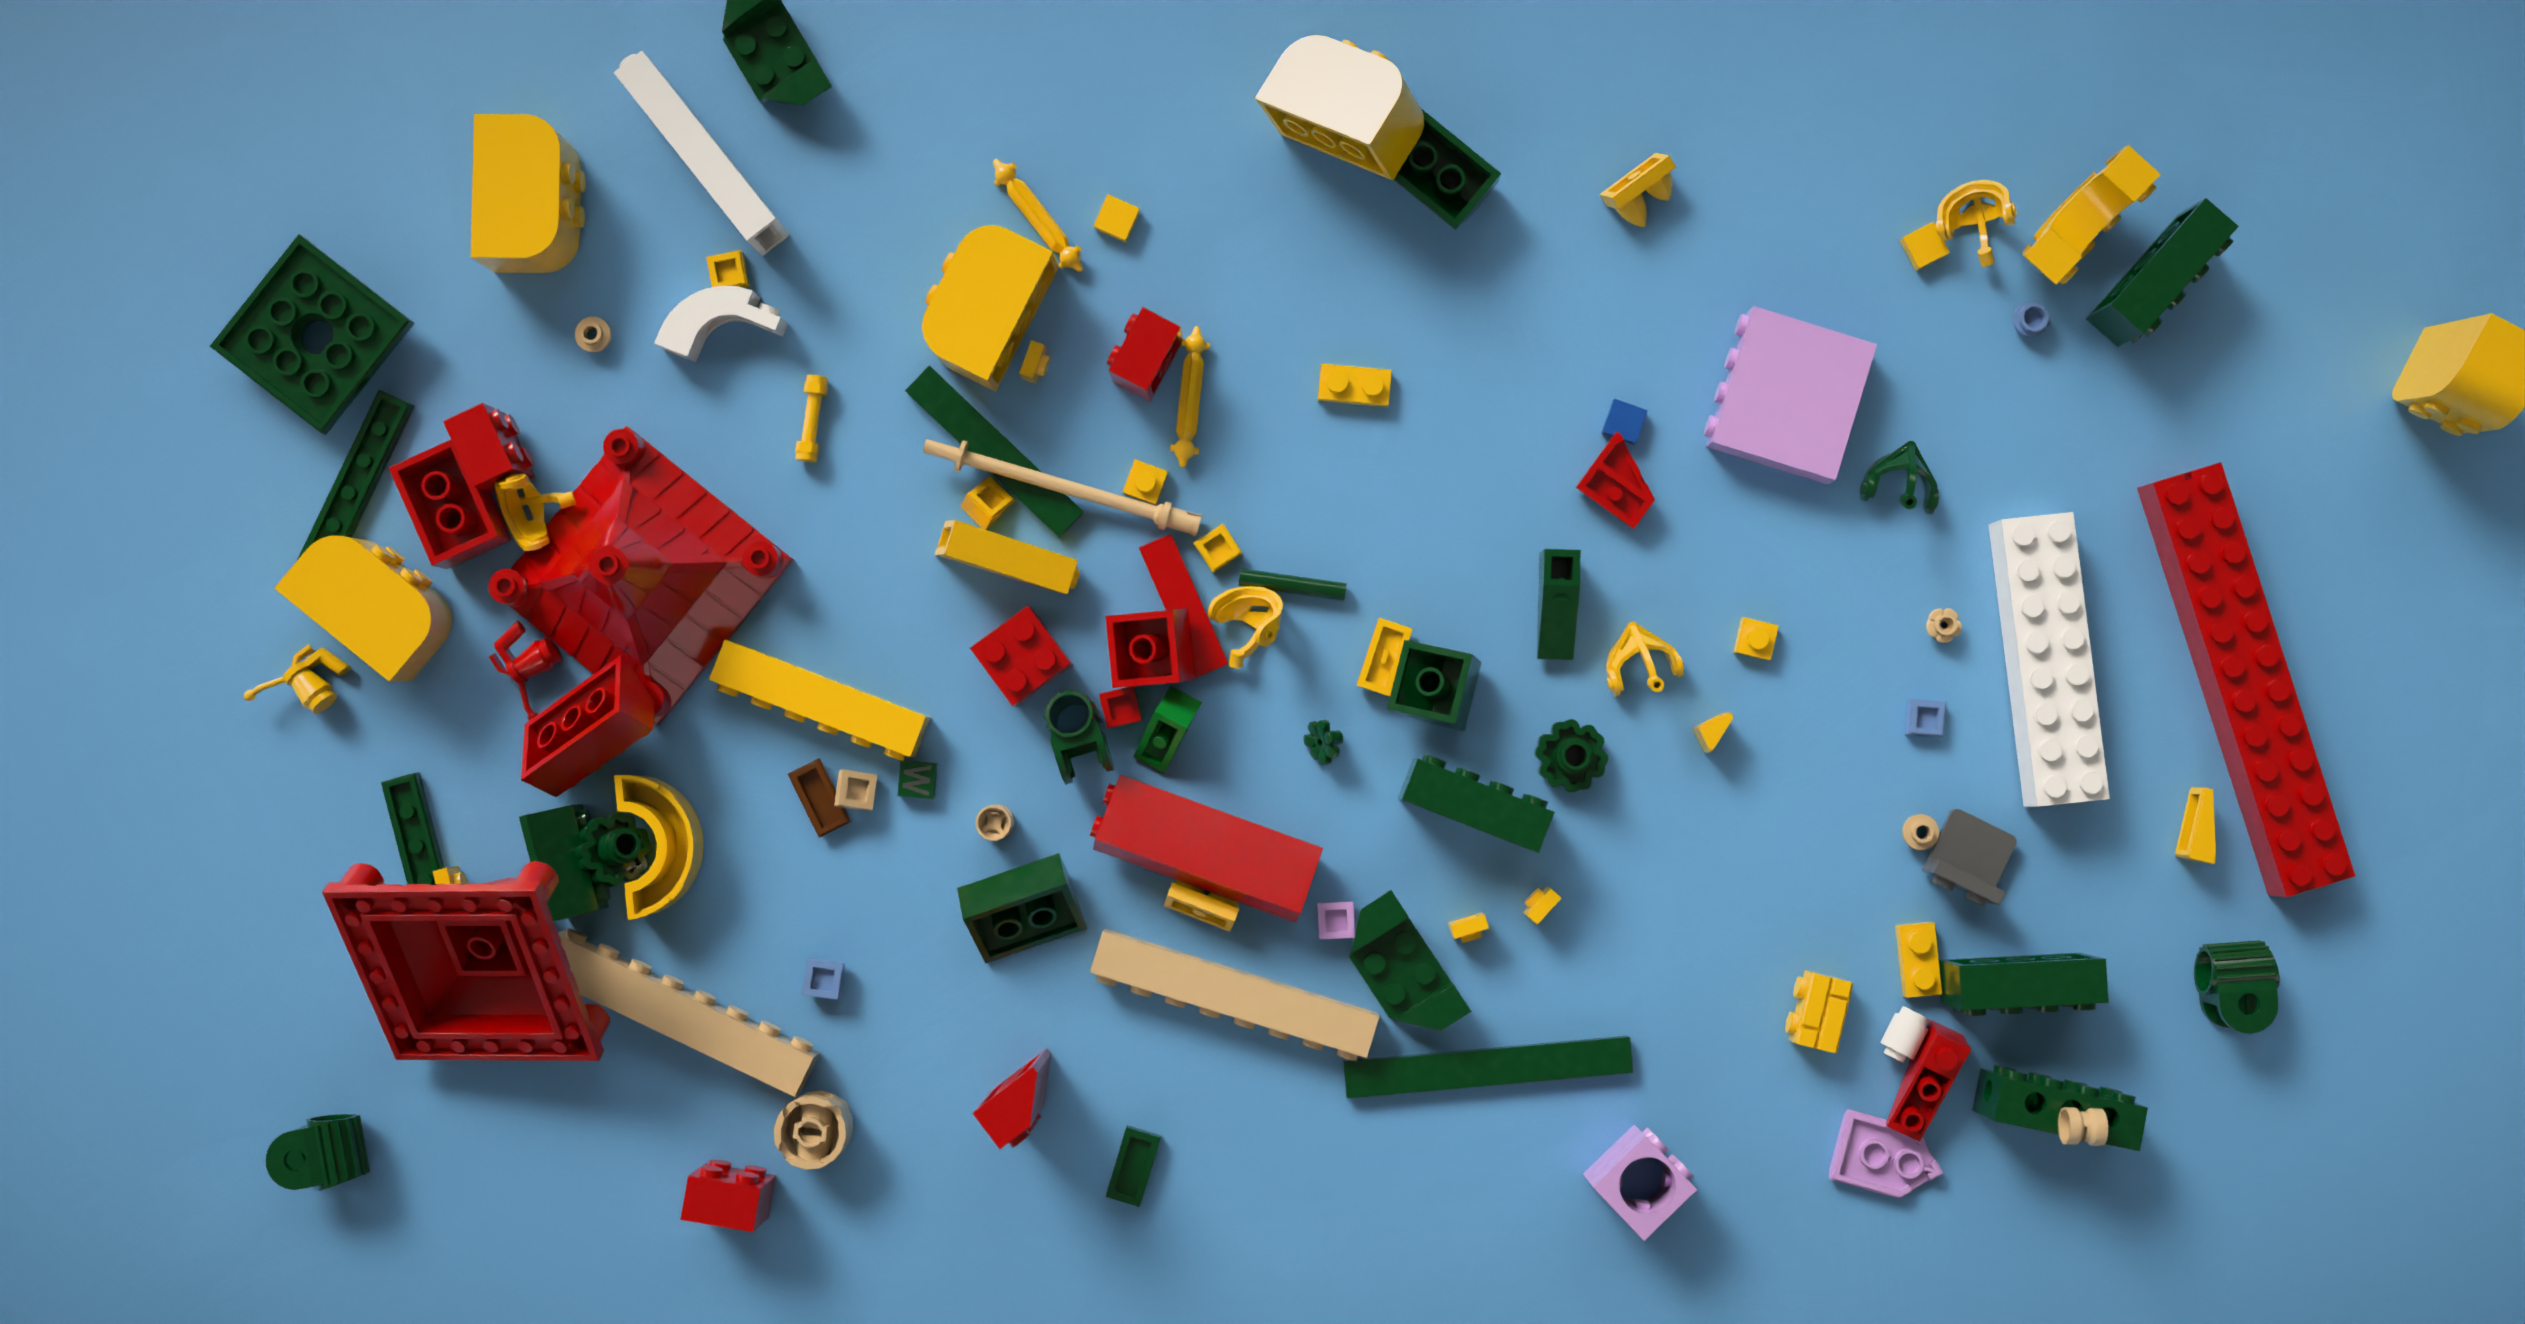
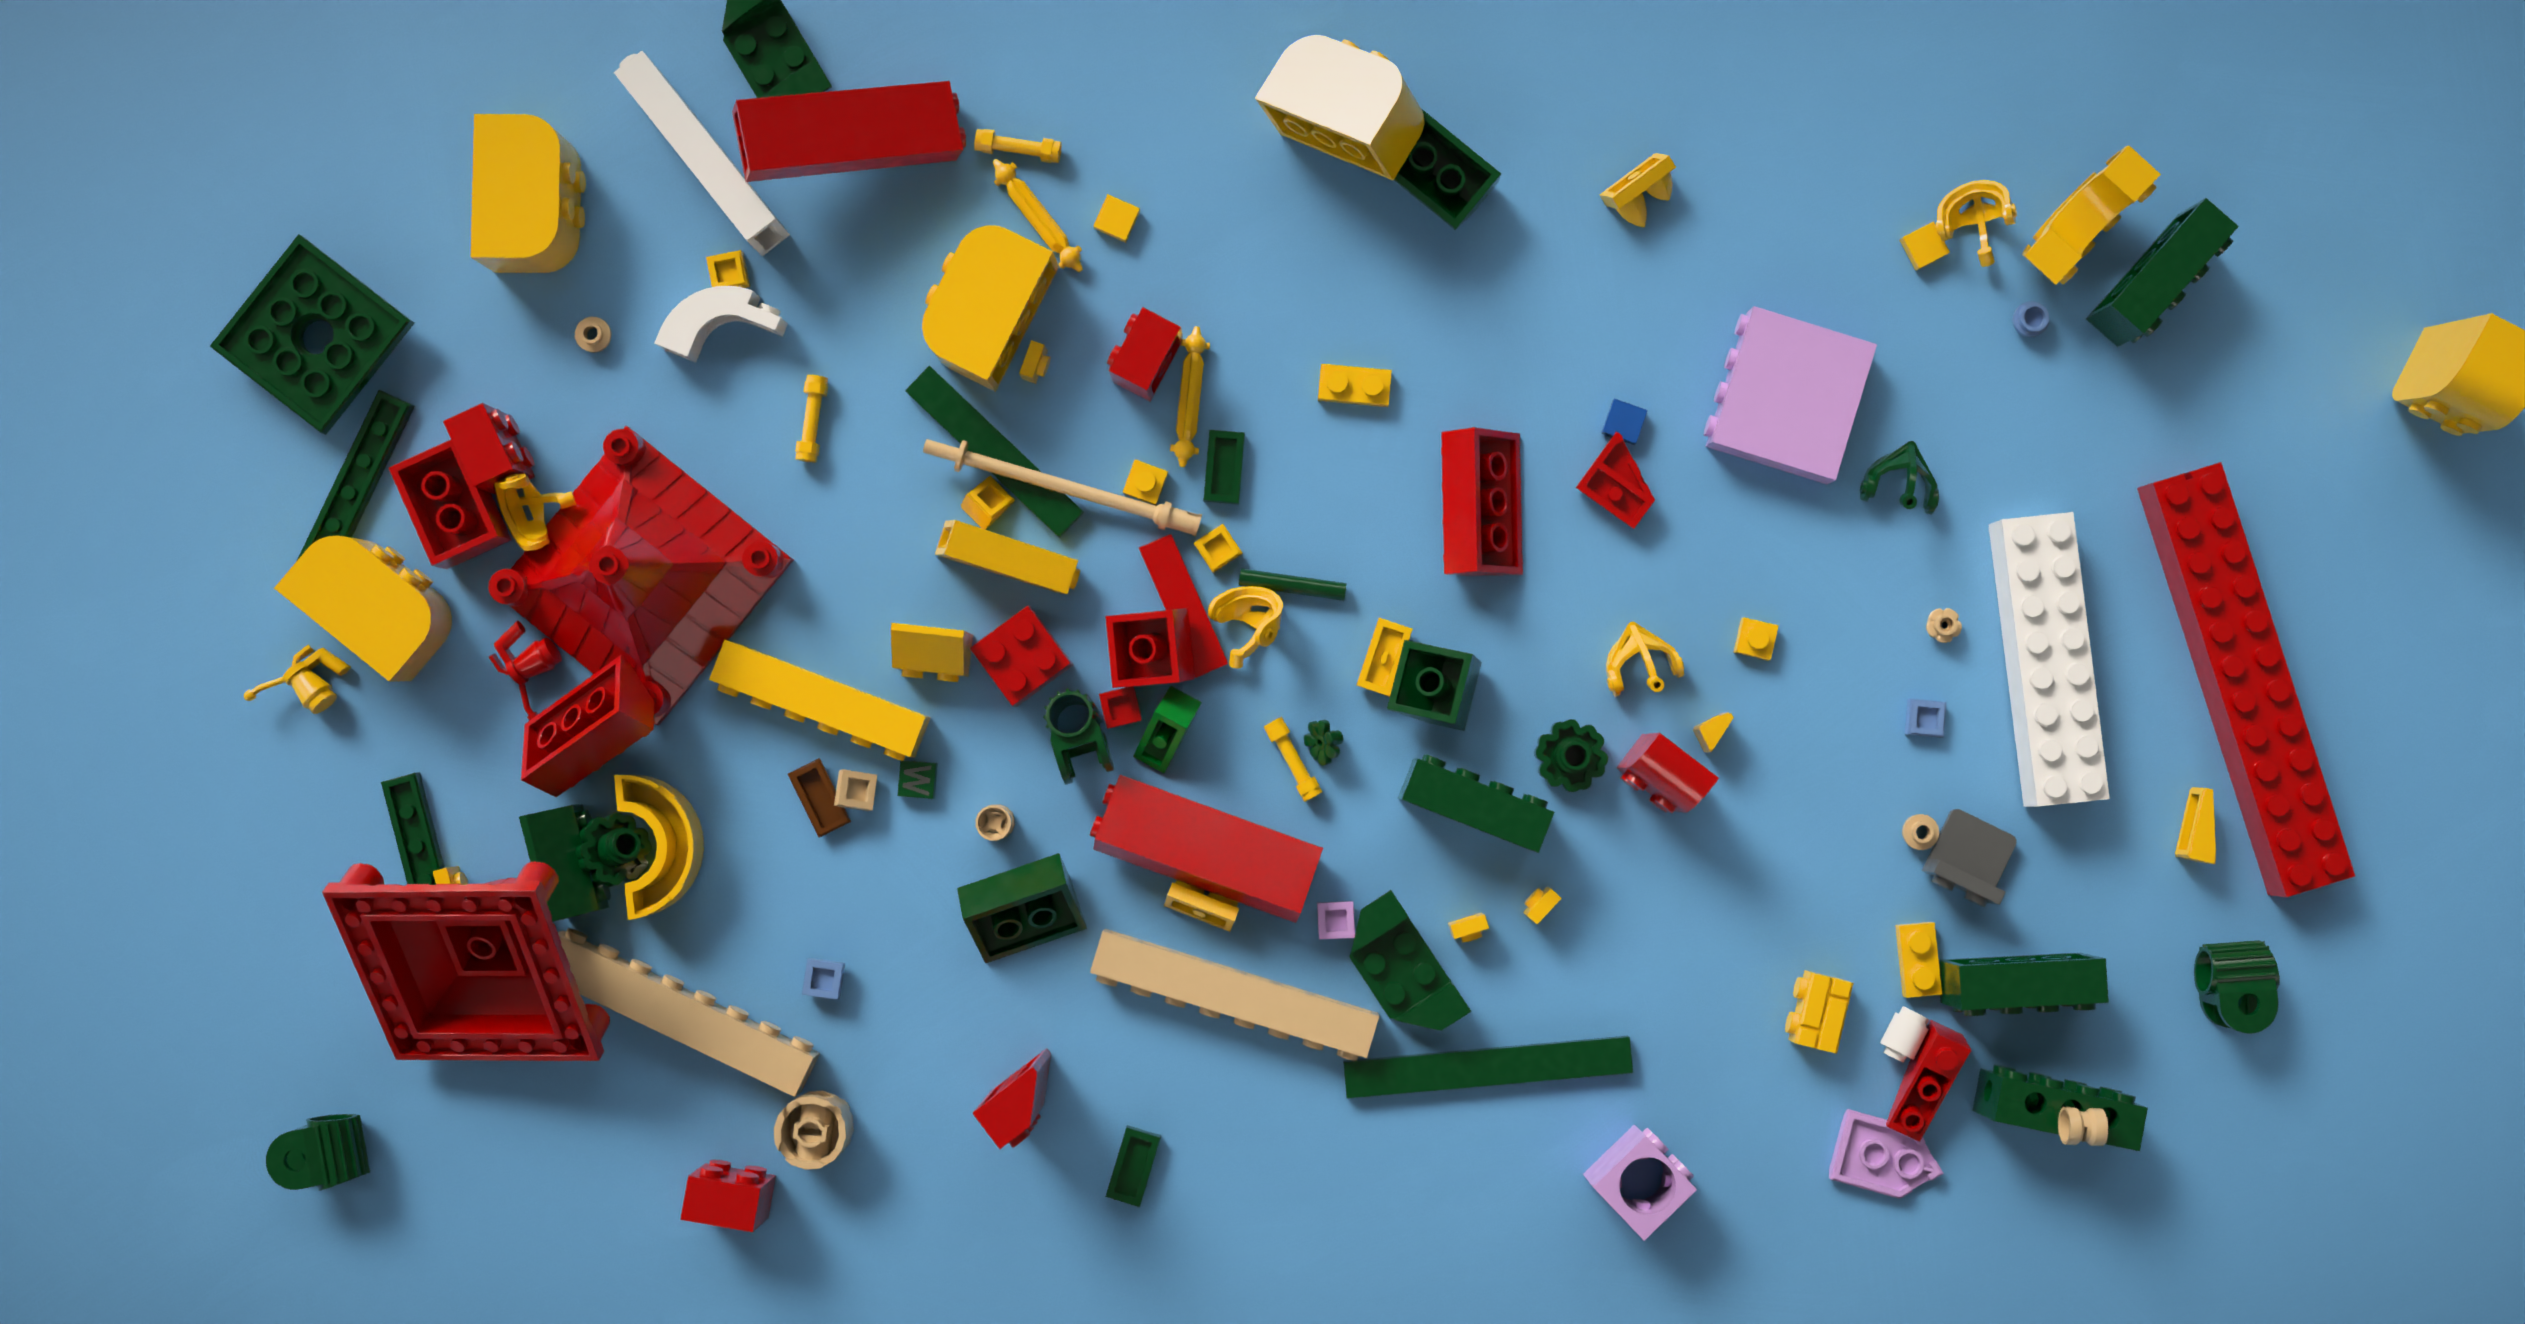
dark green slope [1537,549,1581,660] -> none
none -> red brick [732,81,966,182]
none -> yellow slope [891,623,973,683]
none -> yellow bar [974,129,1062,163]
none -> dark green tile [1203,430,1245,505]
none -> yellow bar [1263,717,1323,802]
none -> red slope [1441,427,1523,576]
none -> red brick [1616,733,1719,814]

